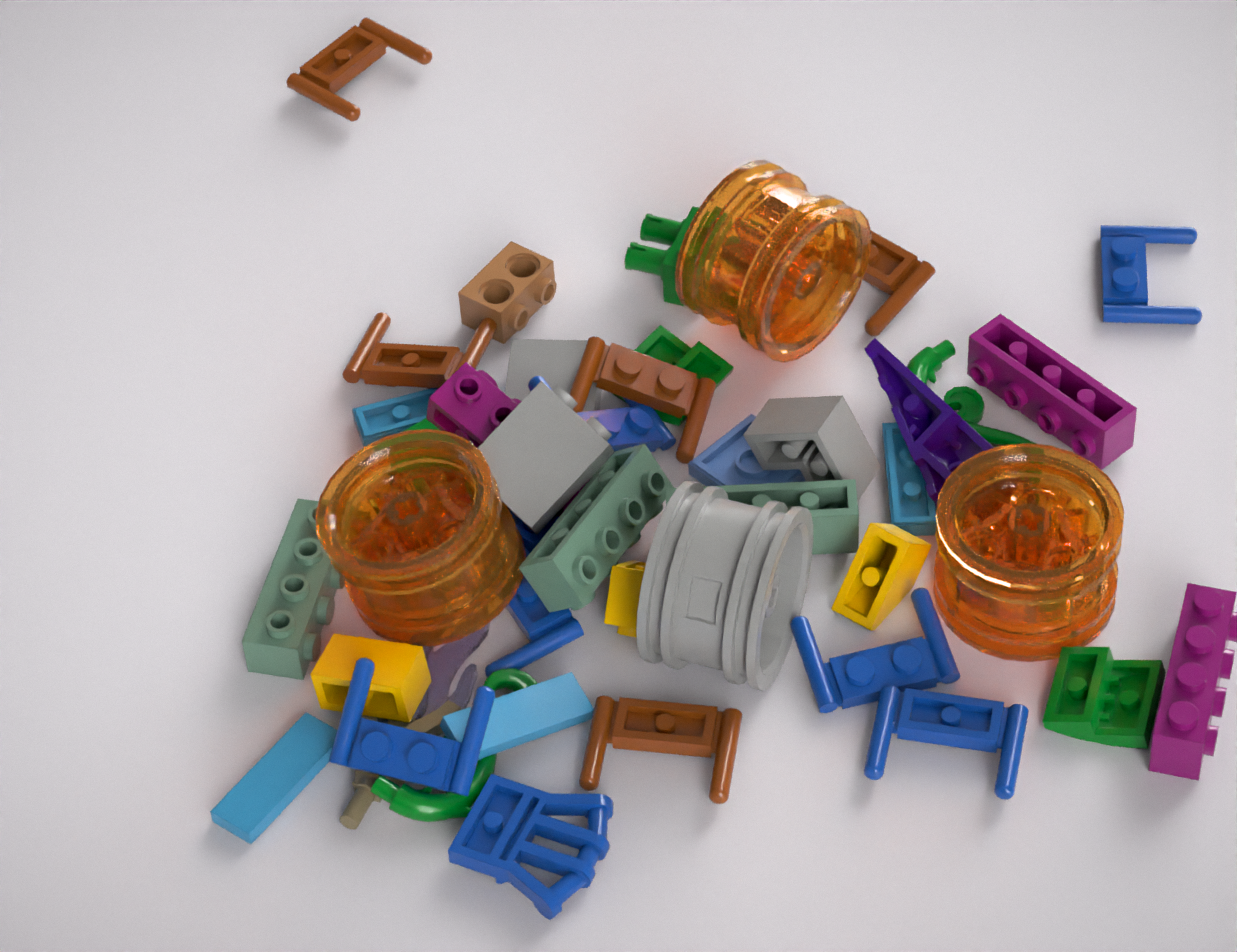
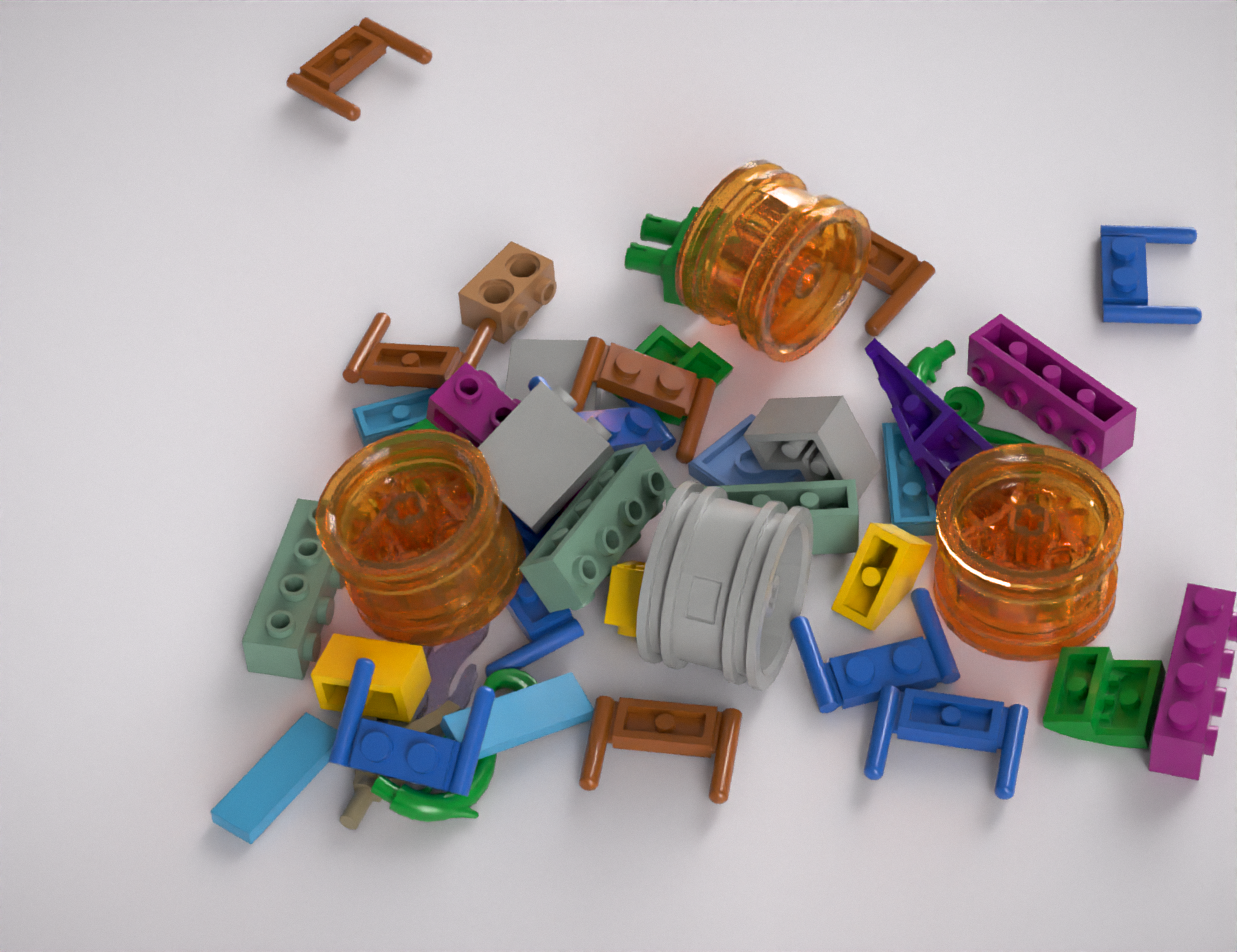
blue plate [448,774,614,920] -> none

